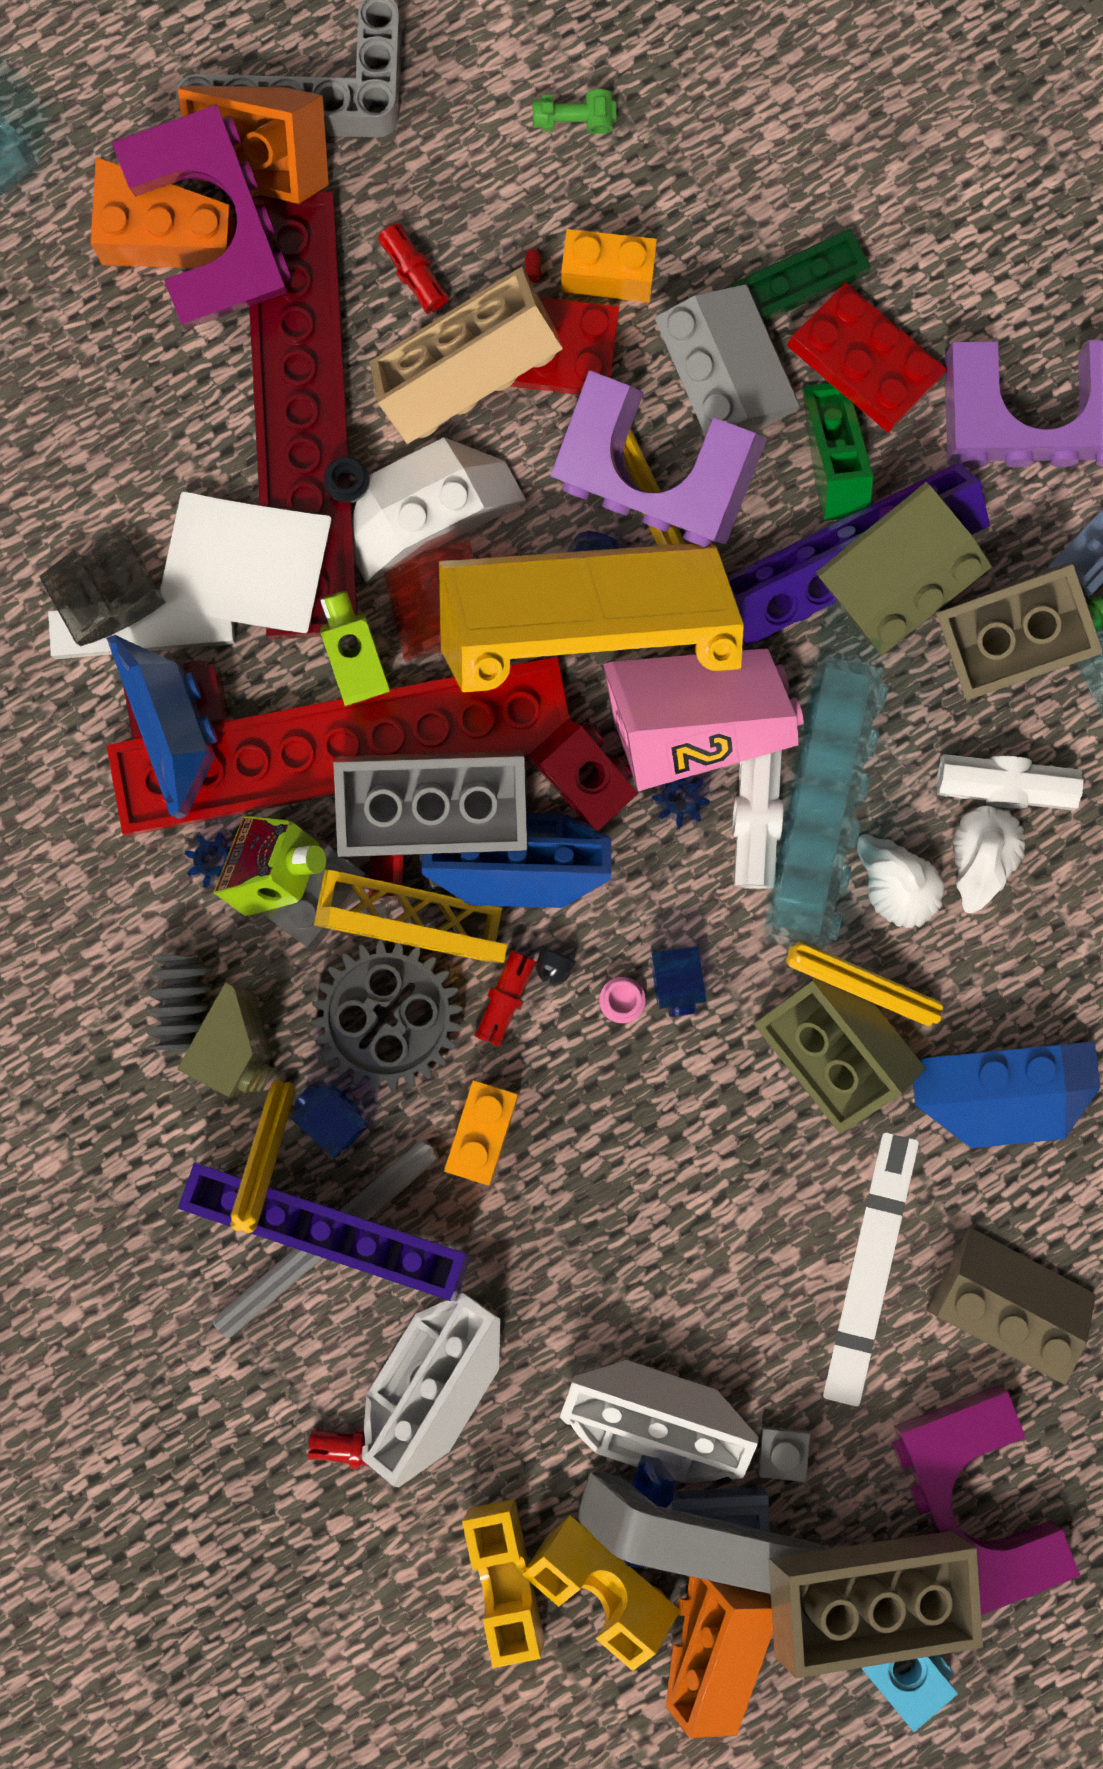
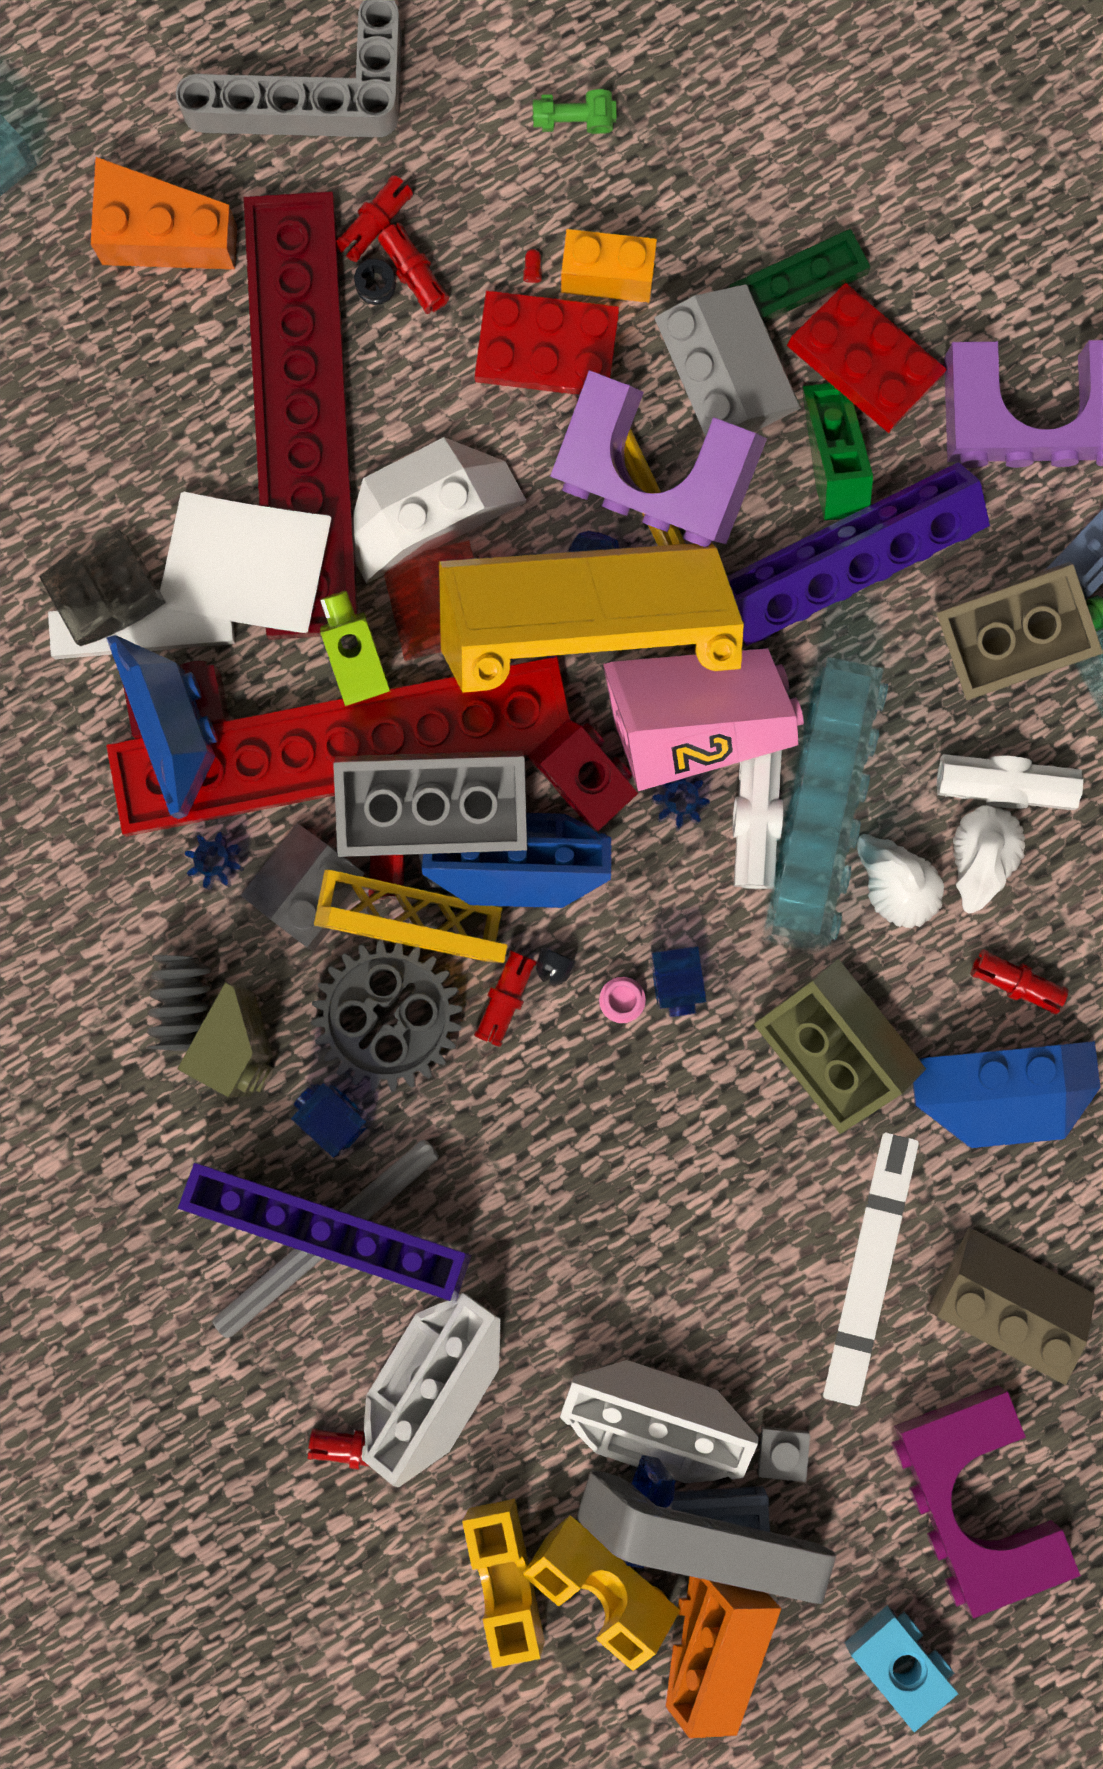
magenta arch [112,105,291,330] -> none
orange slope [178,86,329,204] -> none
lime torso [214,816,326,916] -> none
yellow axle [230,1079,295,1233] -> none
black plate [324,457,370,503] -> none
tan slope [369,266,563,444] -> none
light orange brick [444,1080,520,1186] -> none
dark tan brick [768,1531,983,1678] -> none
yellow axle [786,941,943,1026] -> none
olive slope [815,482,992,656] -> none
none -> red pin [336,175,413,262]
none -> black bush [354,259,396,305]
none -> red pin [970,949,1069,1015]

